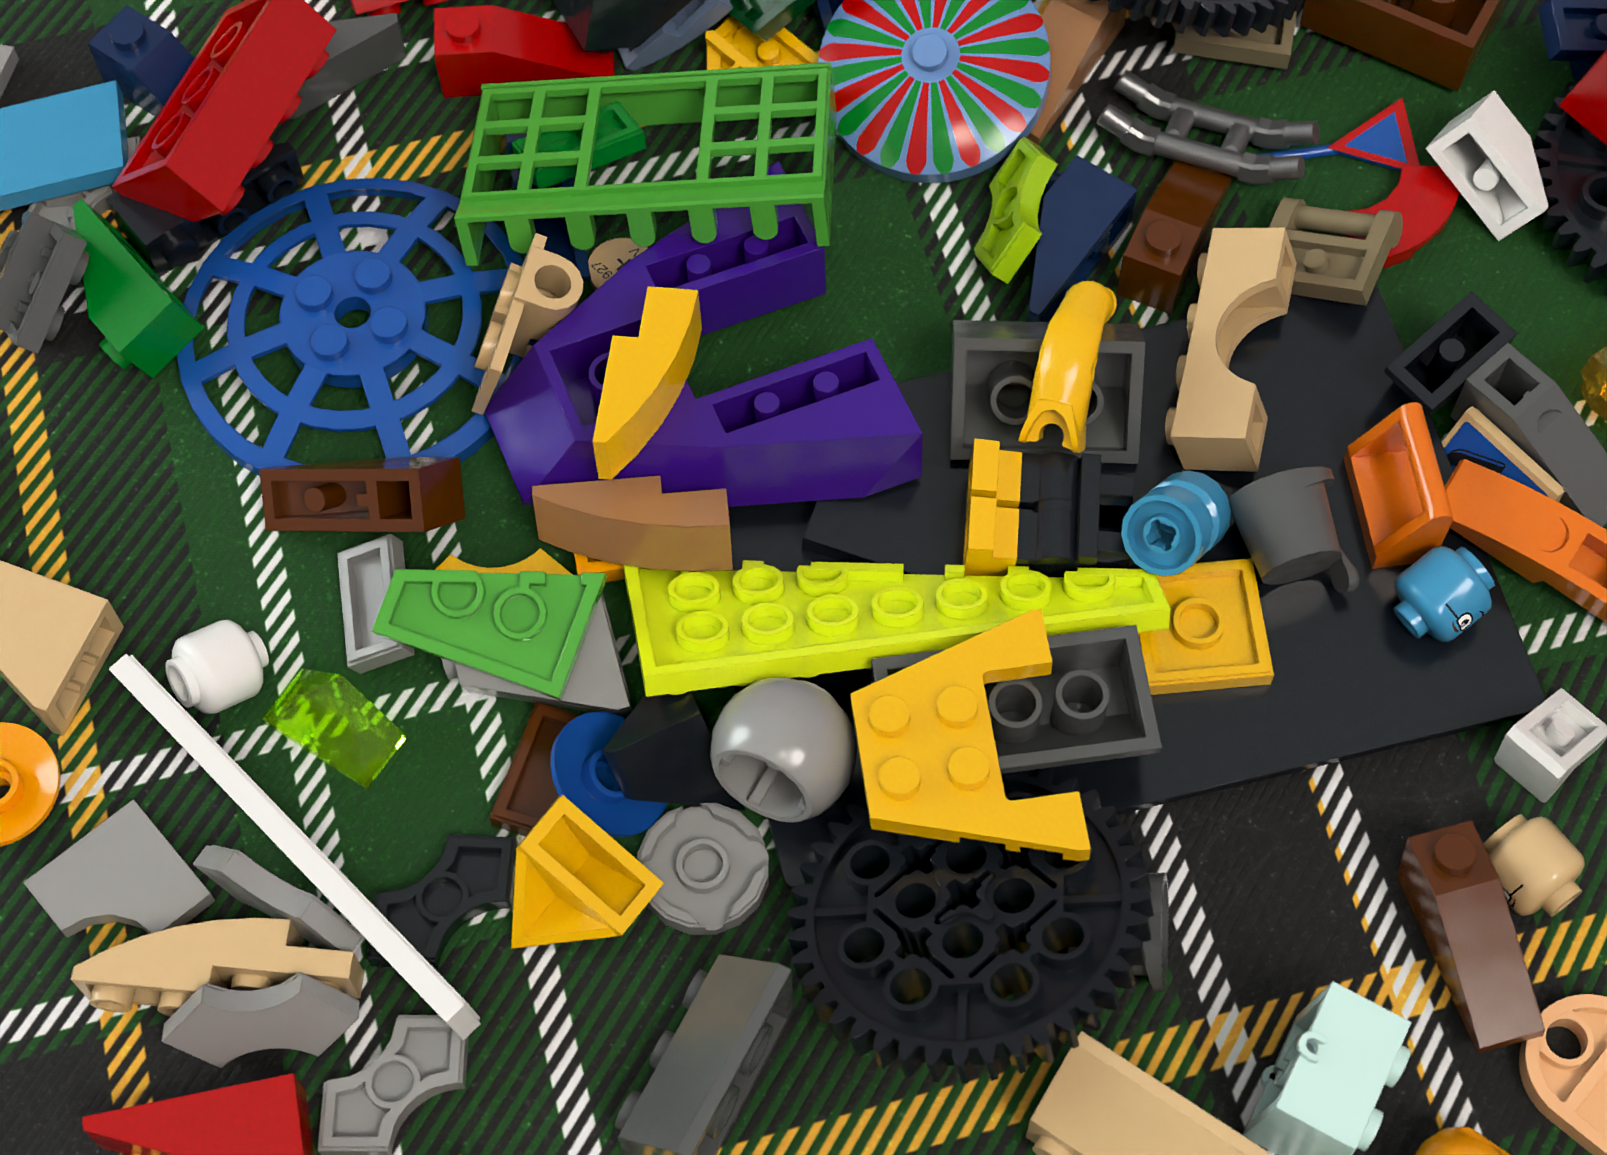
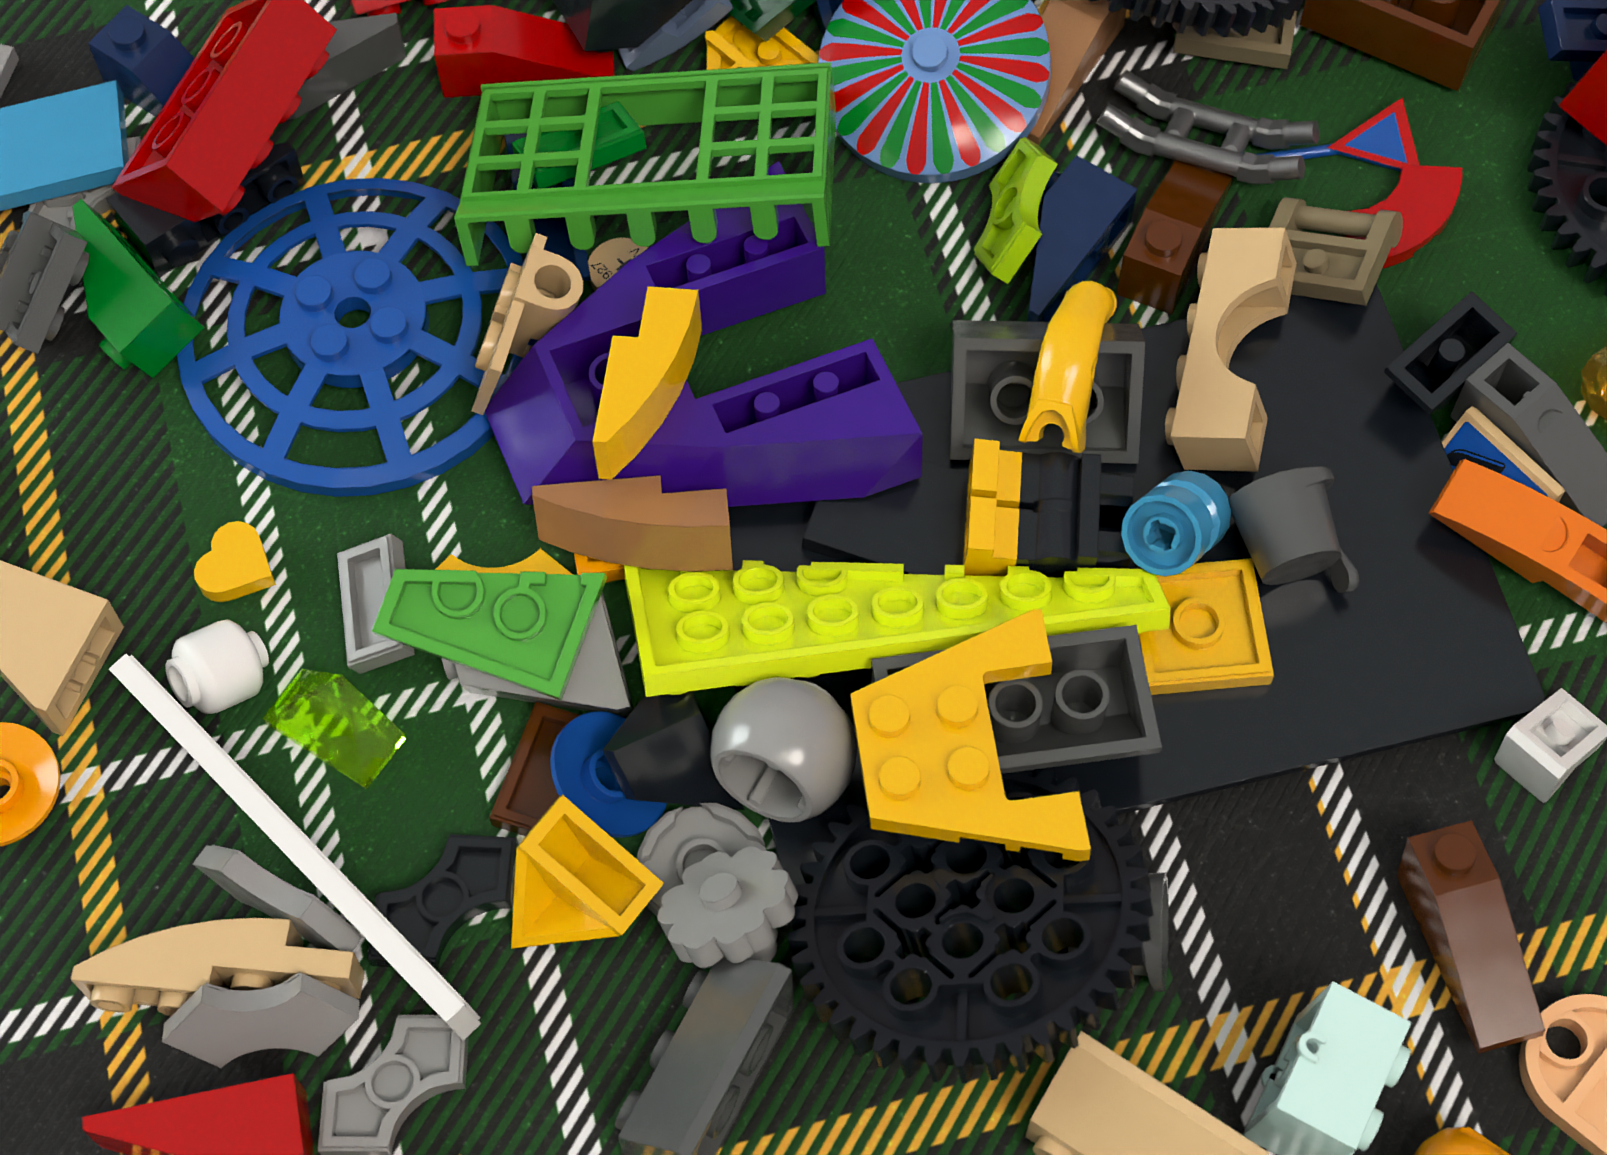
light grey tile [23,799,215,938] -> none
reddish brown slope [259,457,465,532] -> none
orange tile [1343,402,1453,569] -> none
dark azure head [1393,546,1495,642] -> none
white slope [1425,91,1549,241] -> none
tan head [1483,814,1585,917] -> none
none -> yellow tile [194,521,276,602]
none -> light grey plant [657,846,798,968]

